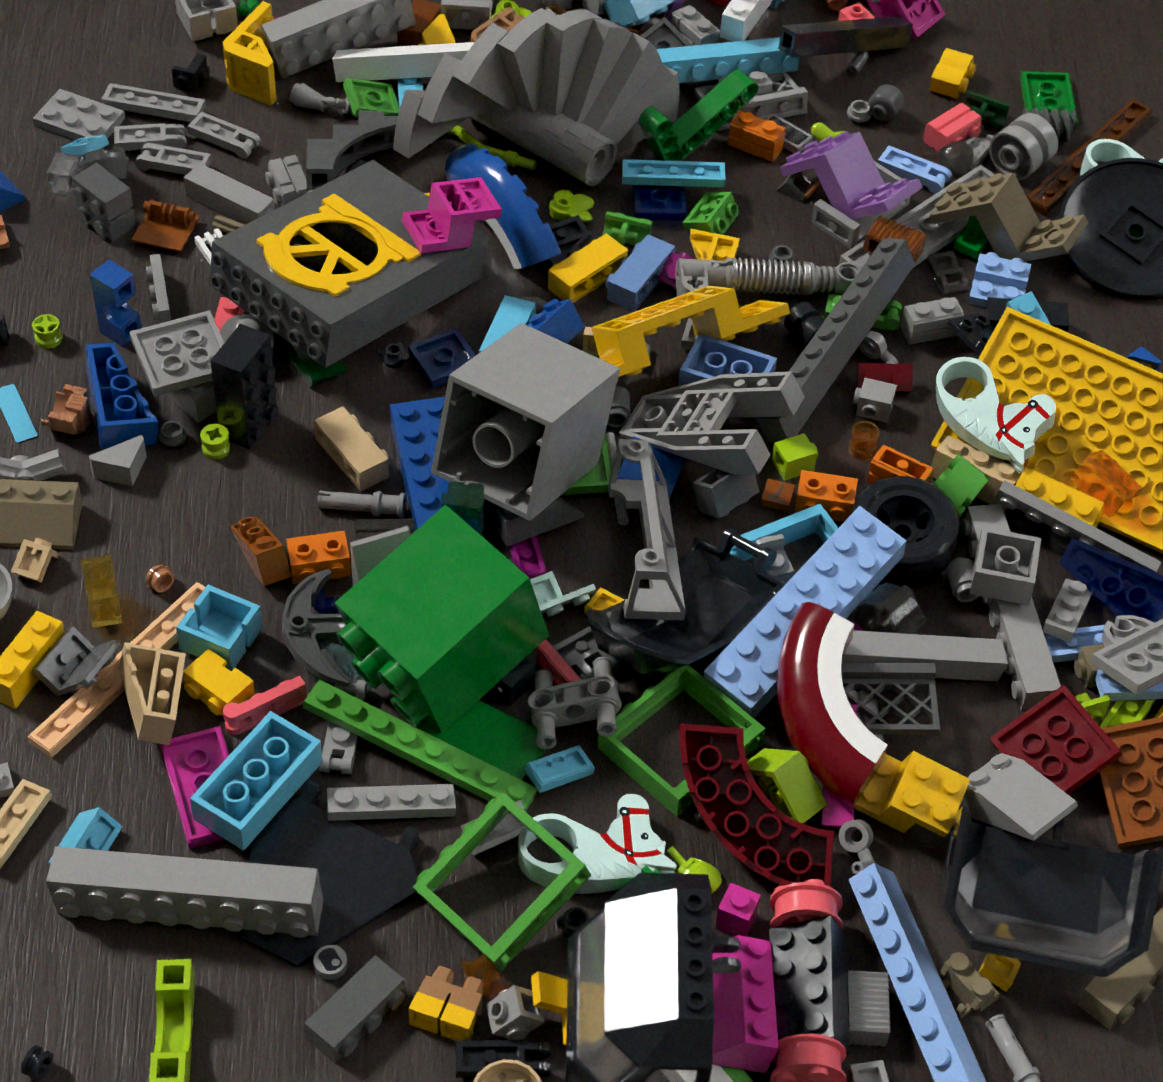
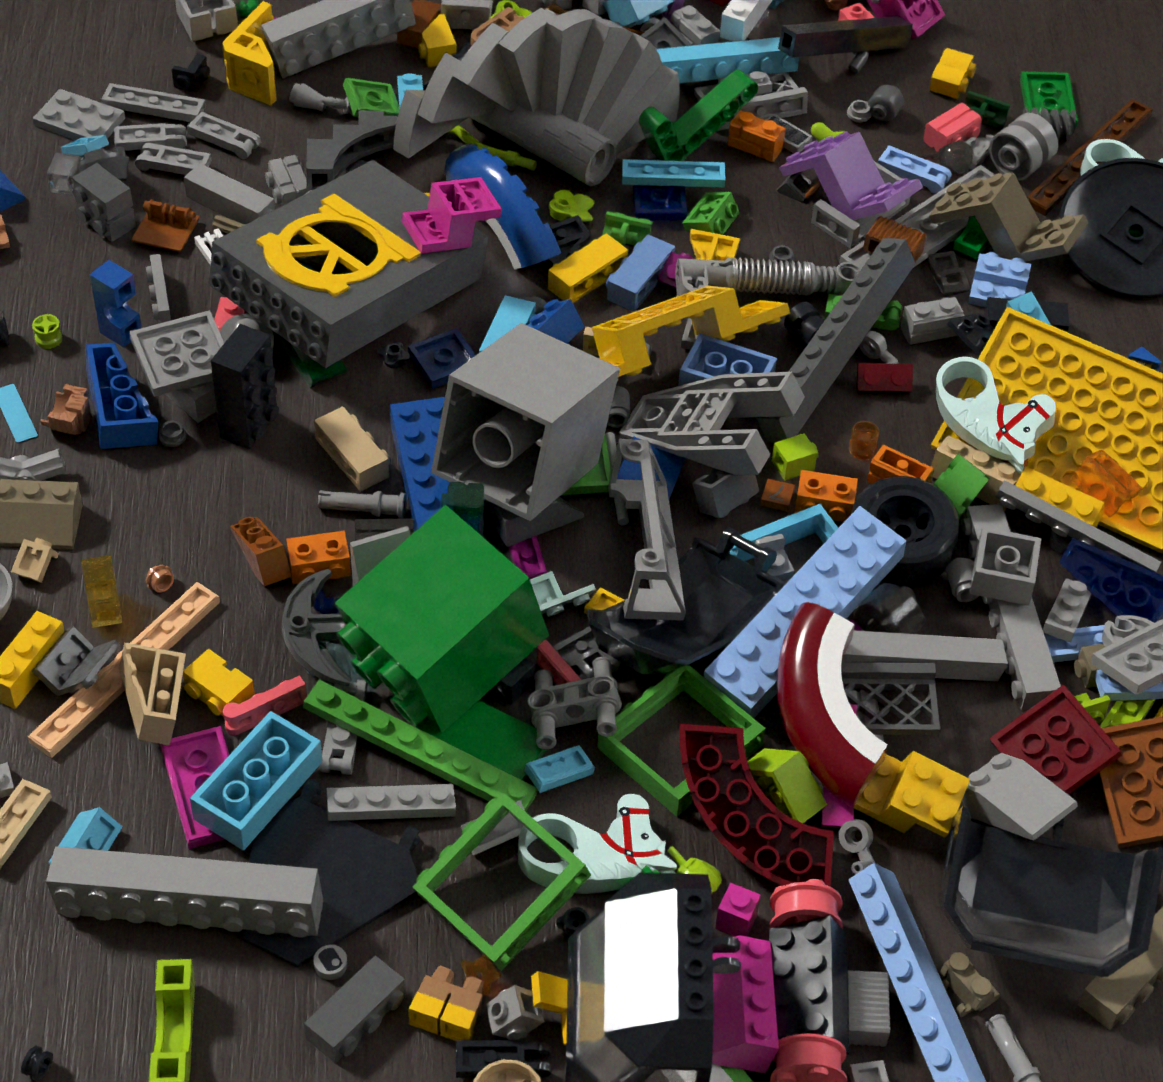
light grey slope [89,435,147,487] -> none
medium azure piece [176,585,263,671] -> none
lime wheel [200,424,230,460] -> none
white brick [333,42,475,82] -> none
light grey brick [853,378,897,423] -> none
yellow tile [978,928,1021,992] -> none

